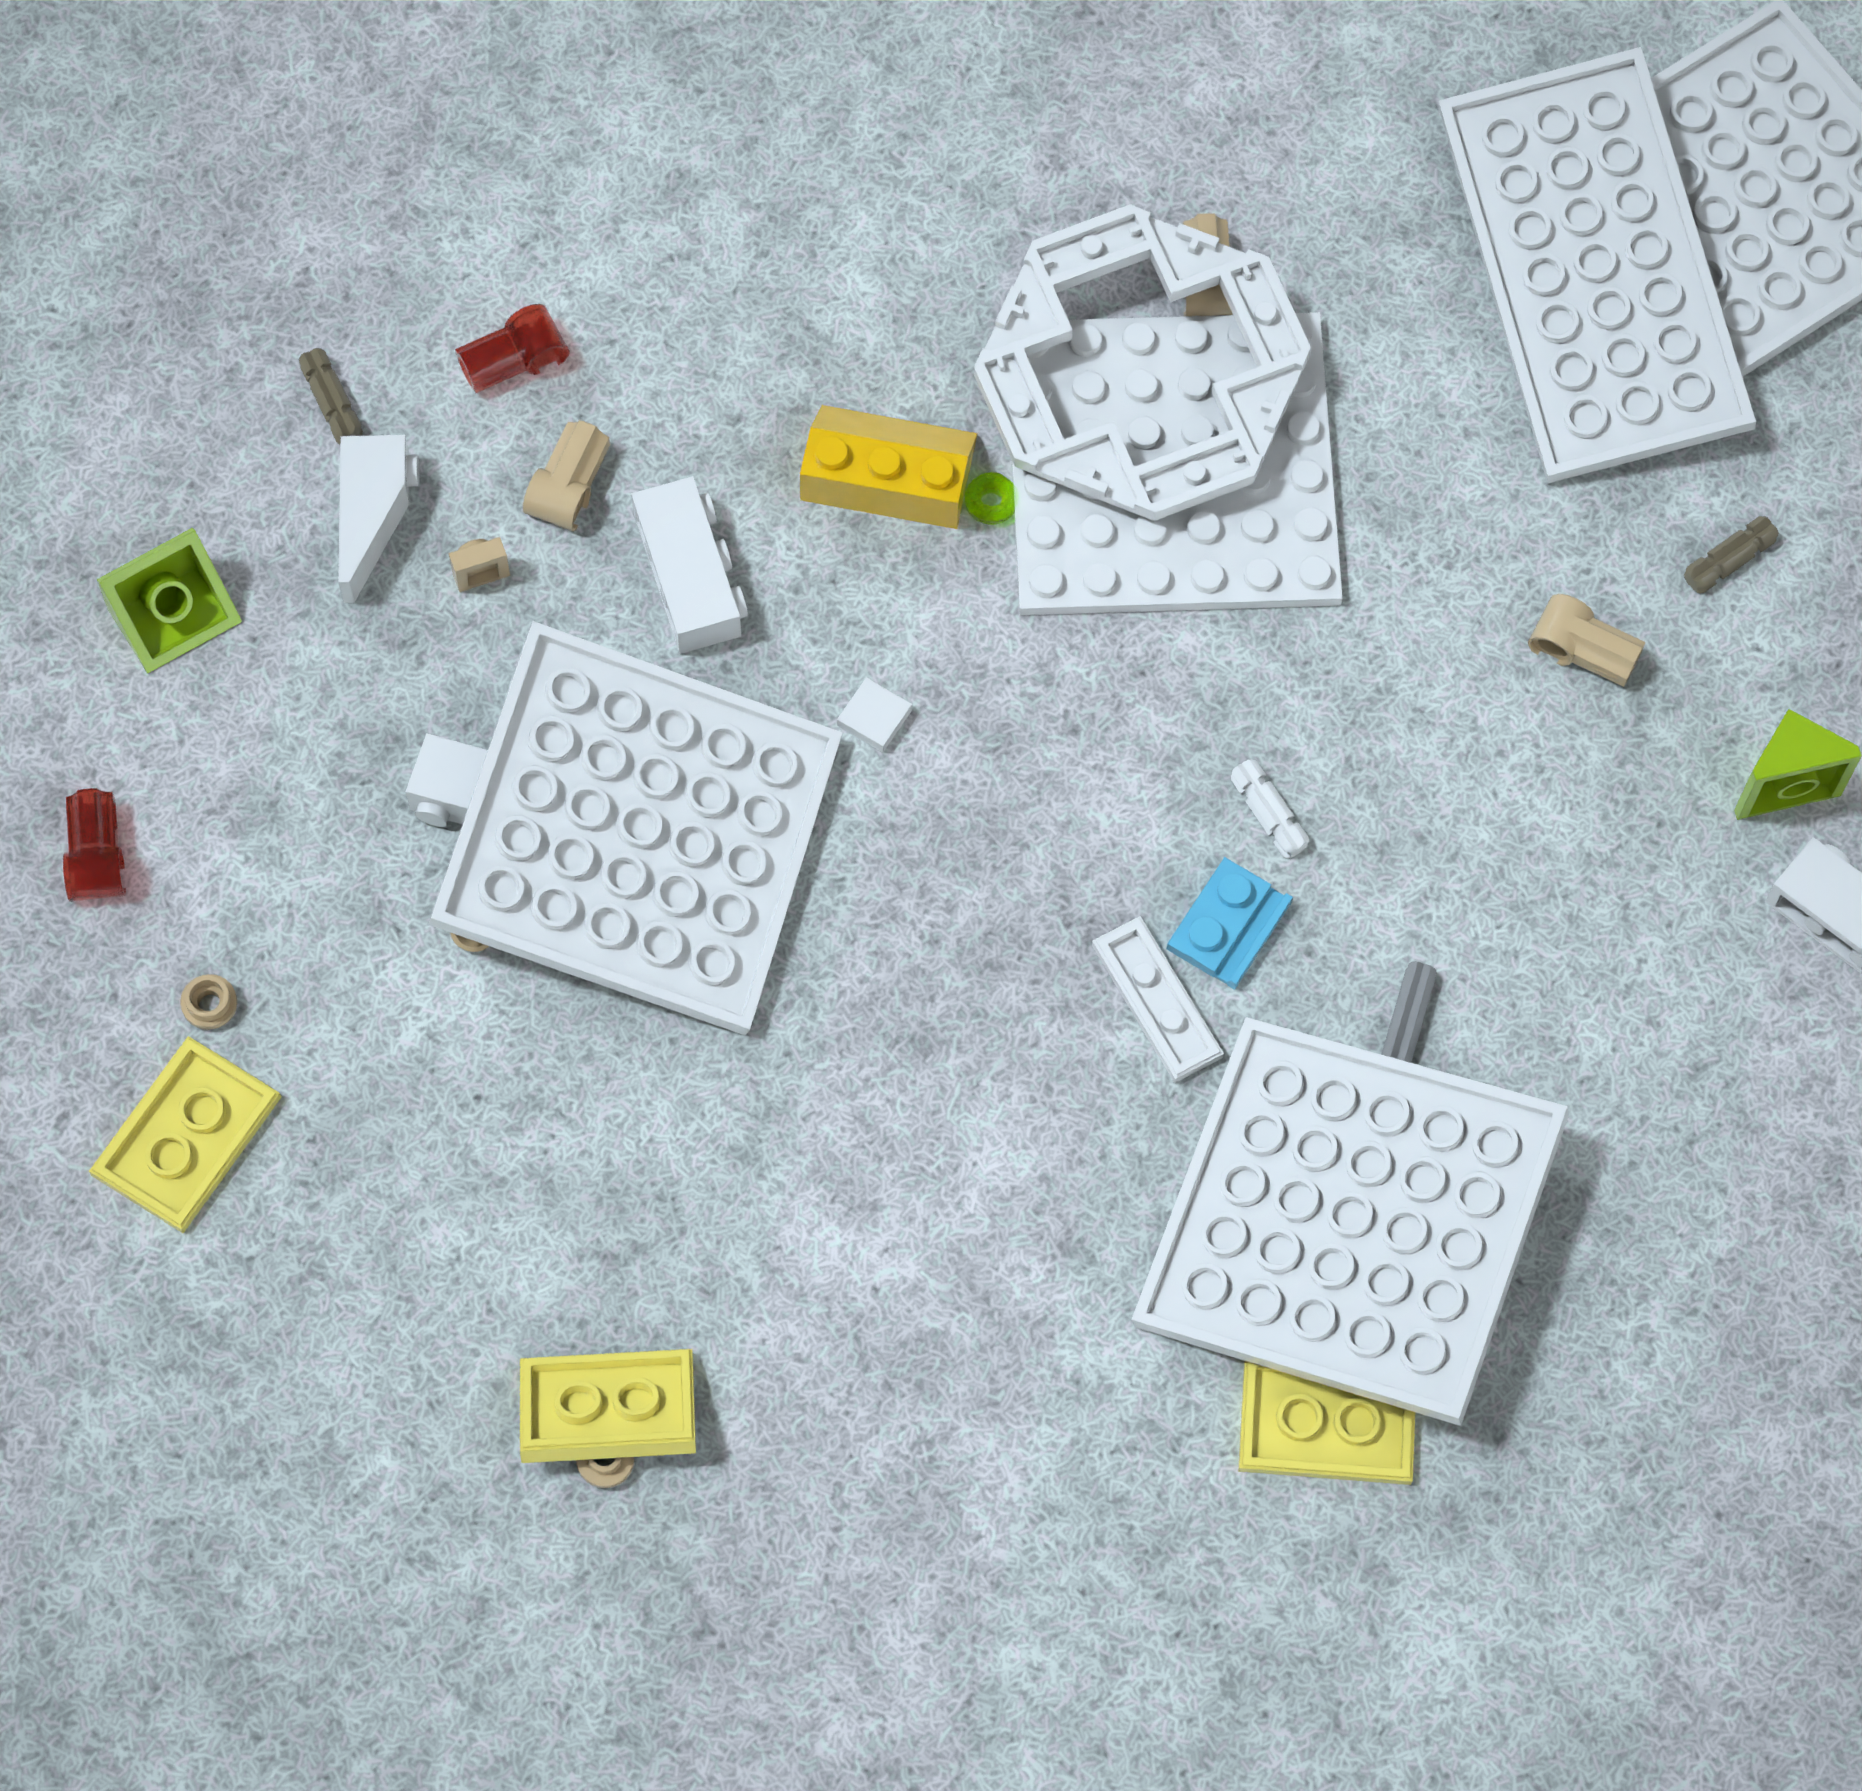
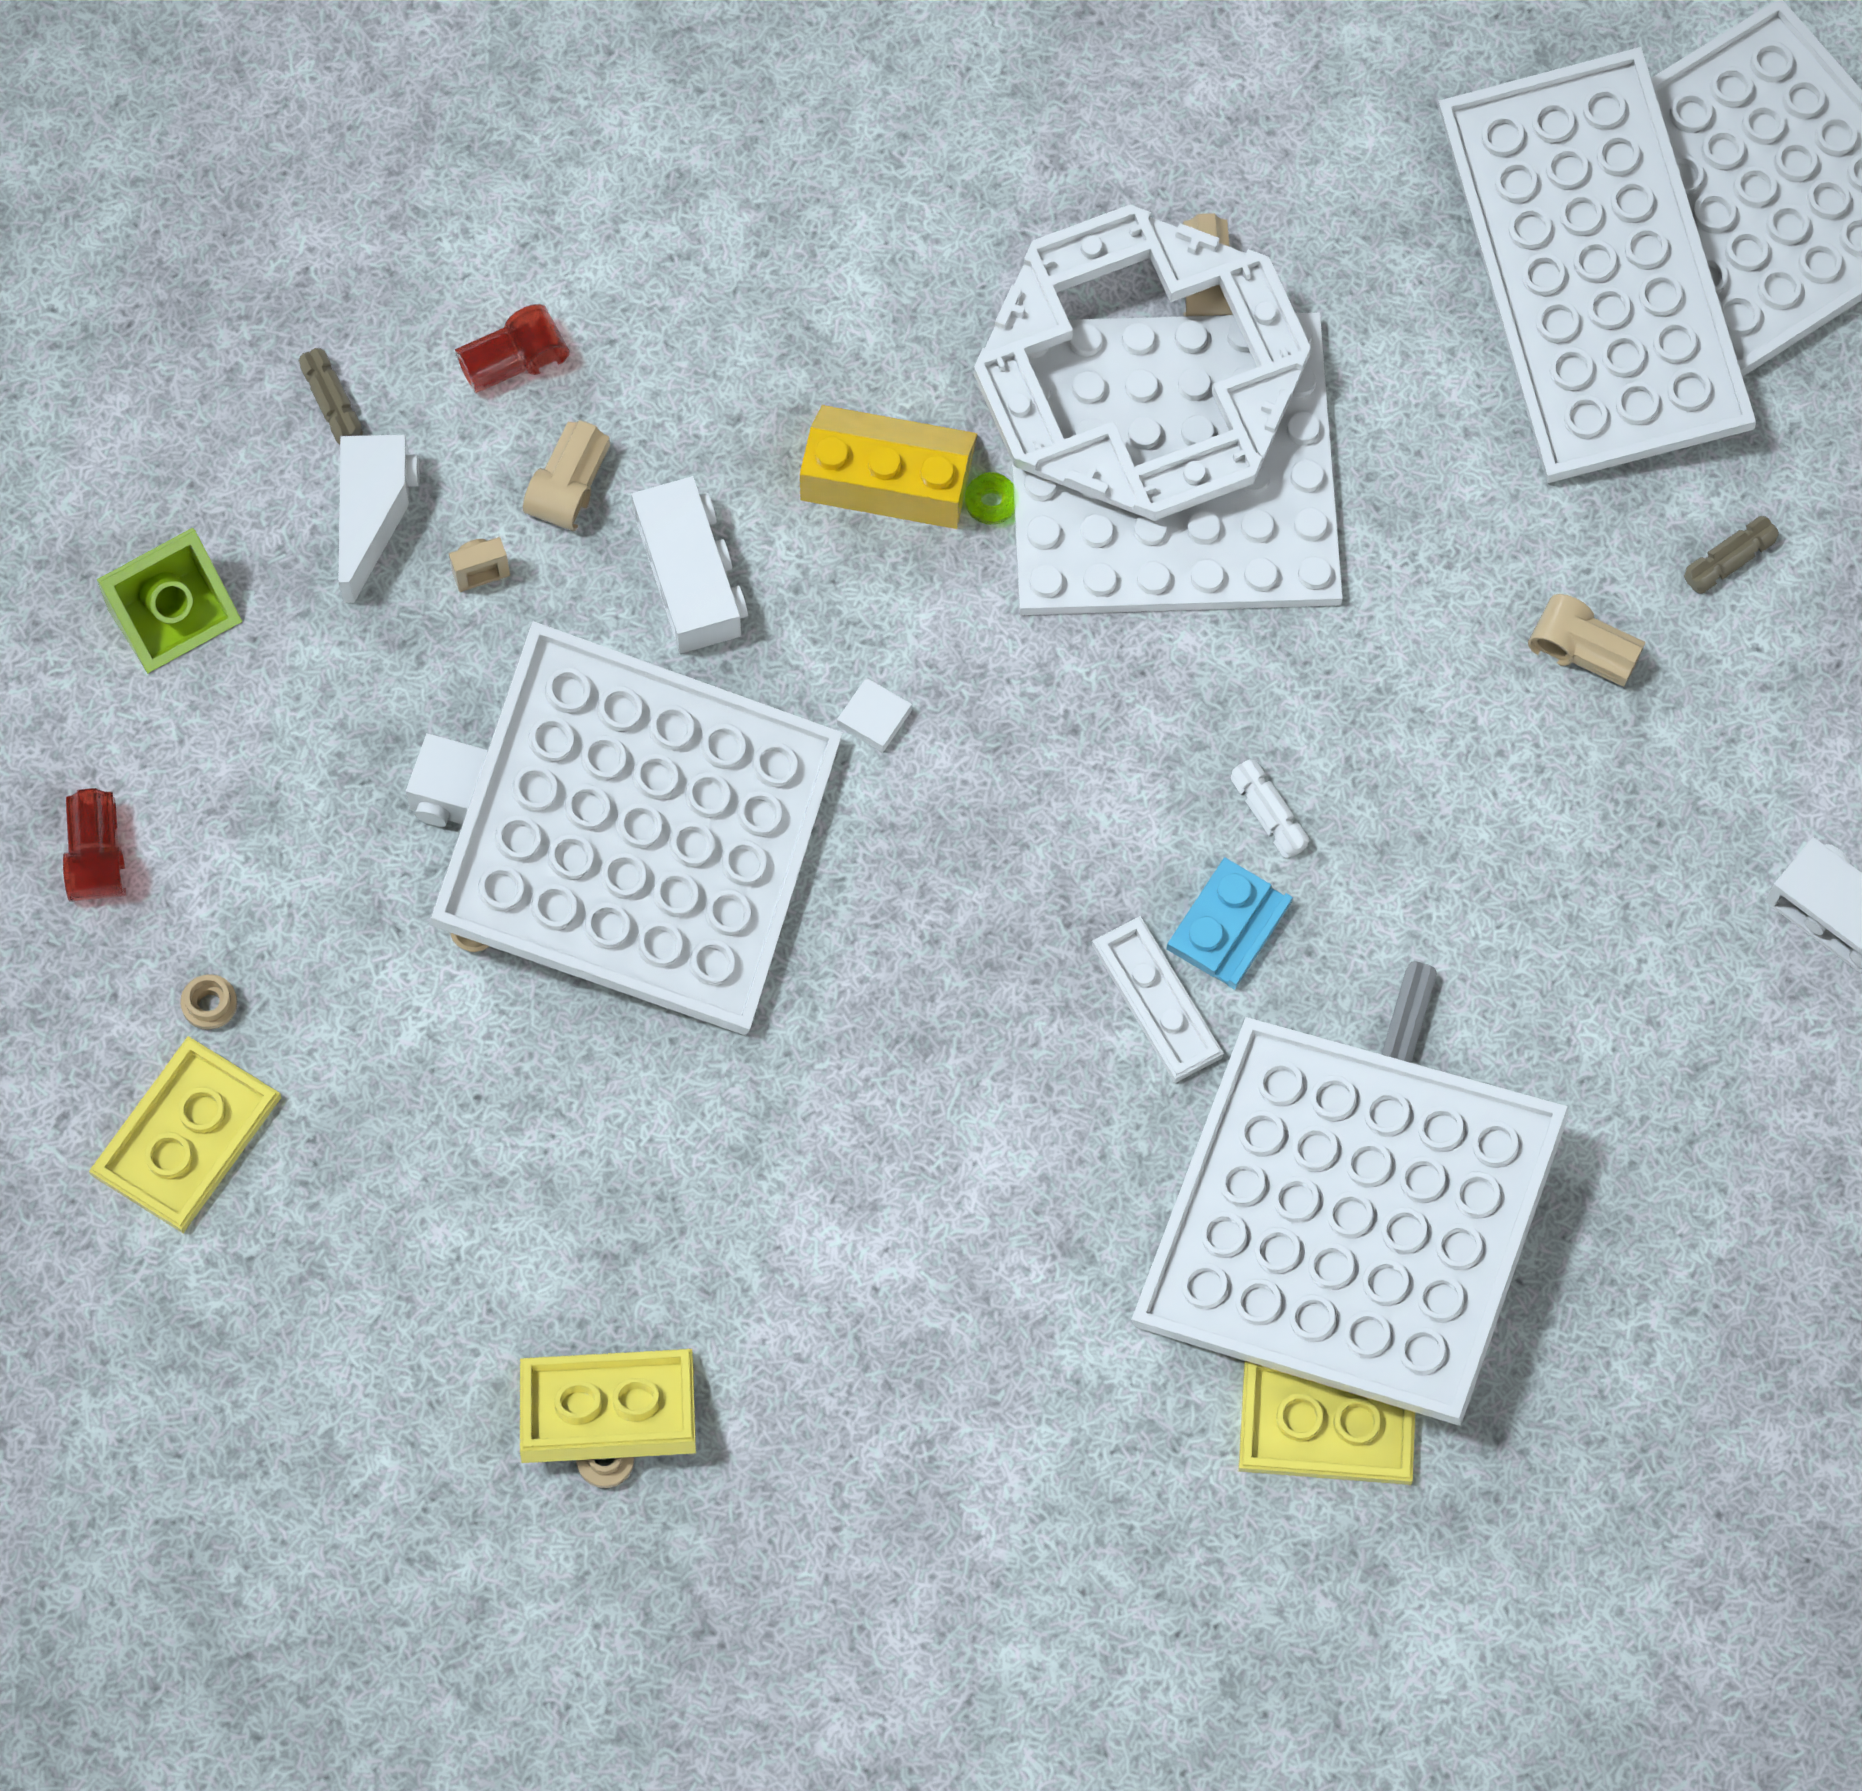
lime slope [1734,709,1862,820] -> none

